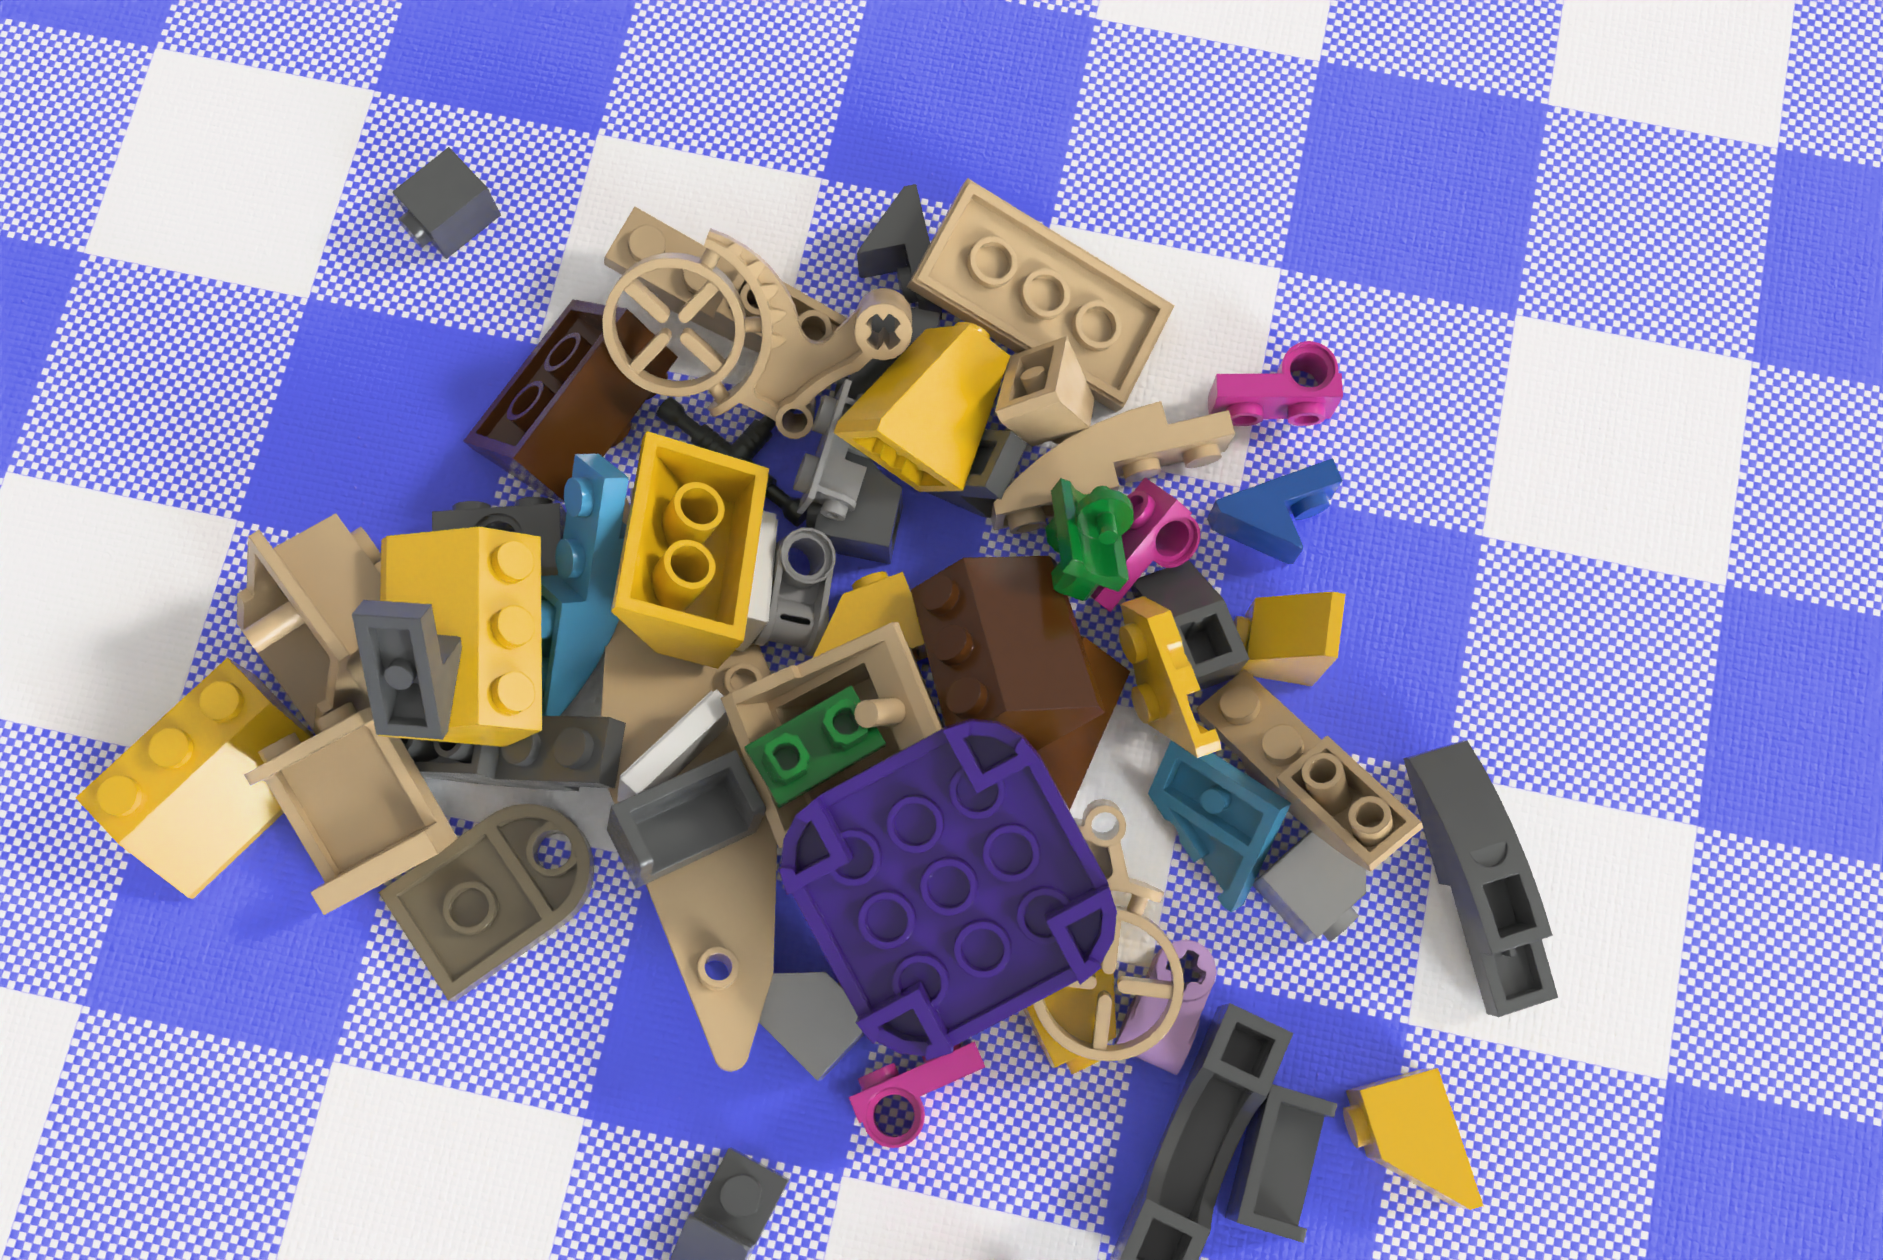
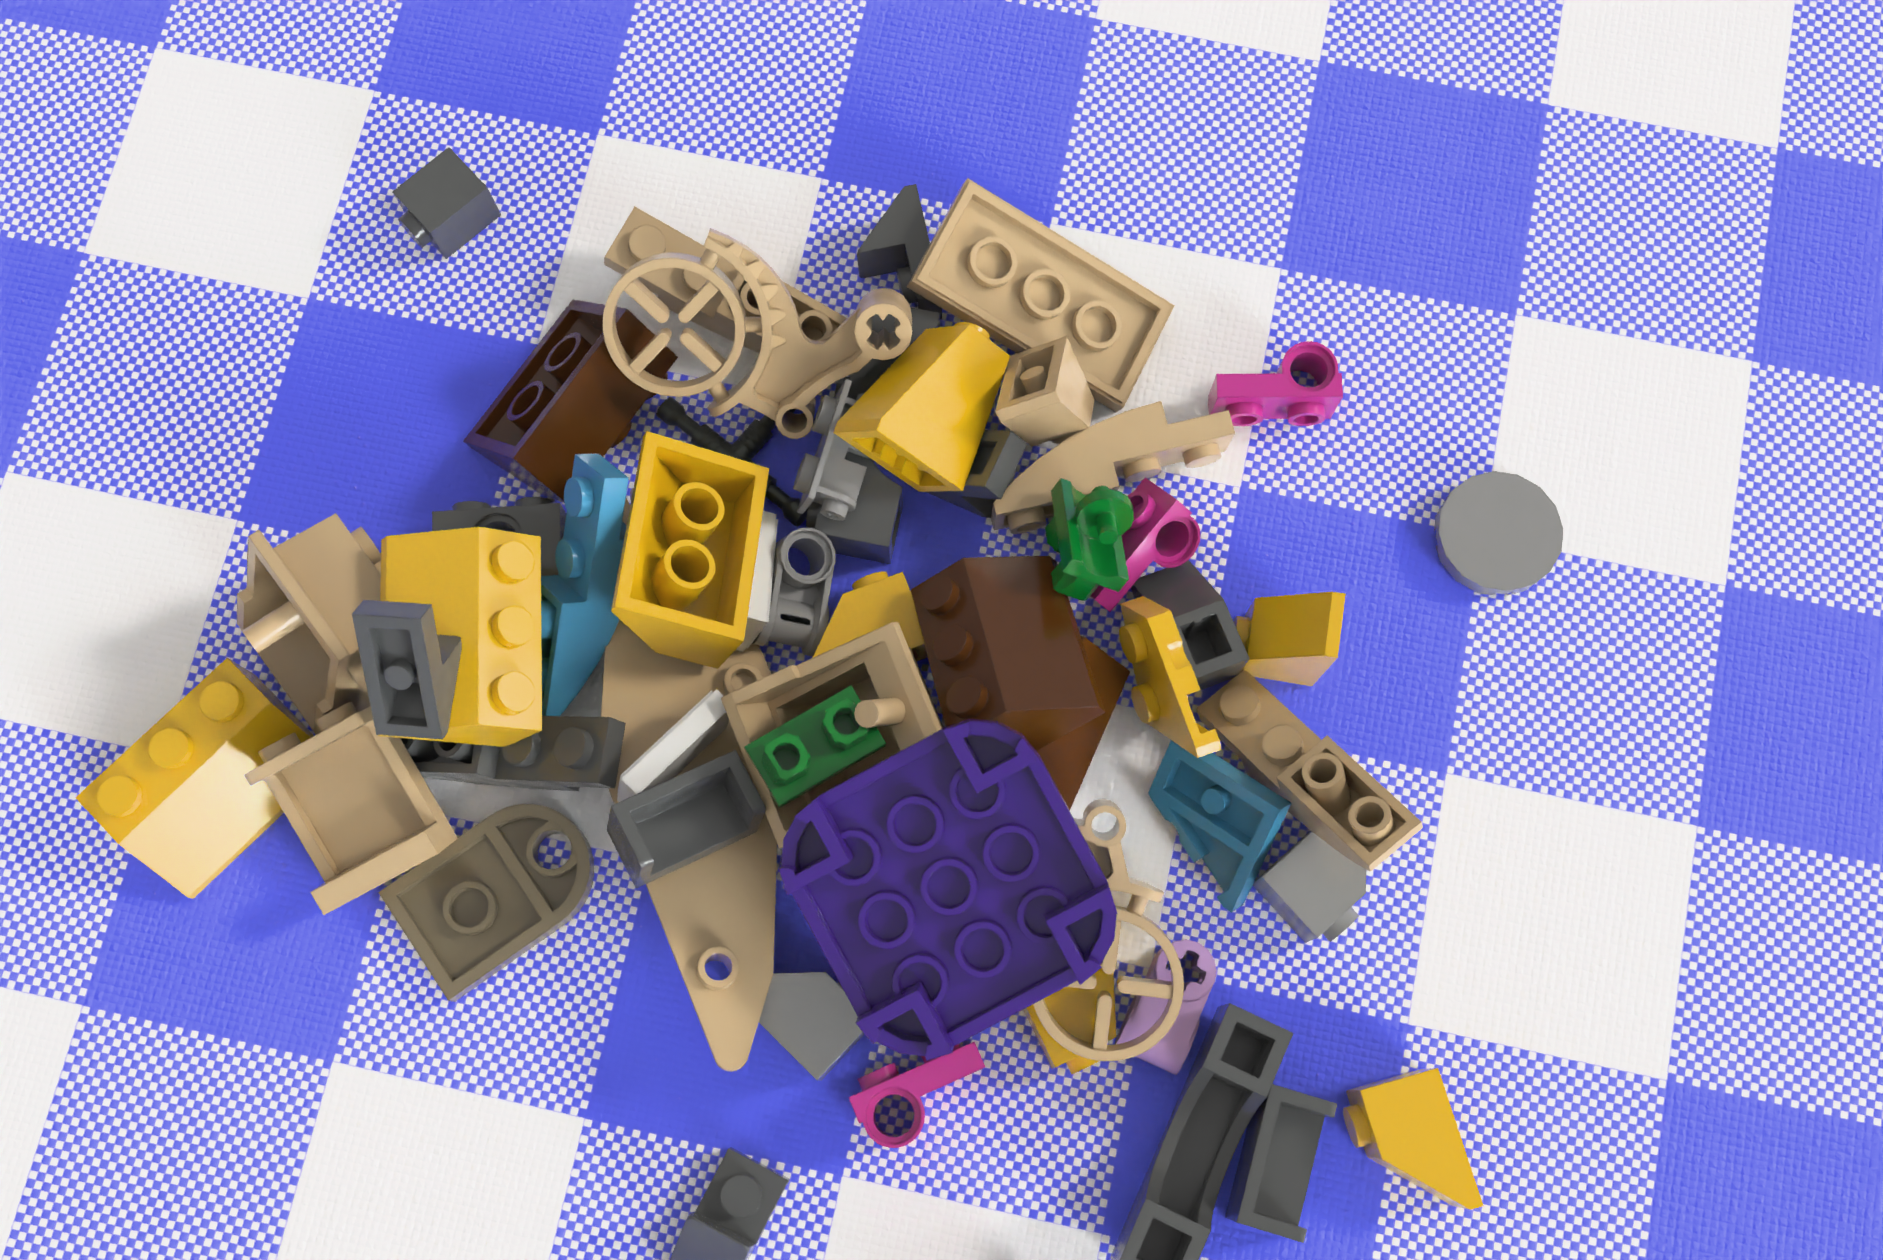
blue slope [1207,458,1343,564] -> none
dark grey slope [1403,740,1559,1018] -> none
none -> light grey tile [1434,471,1564,596]

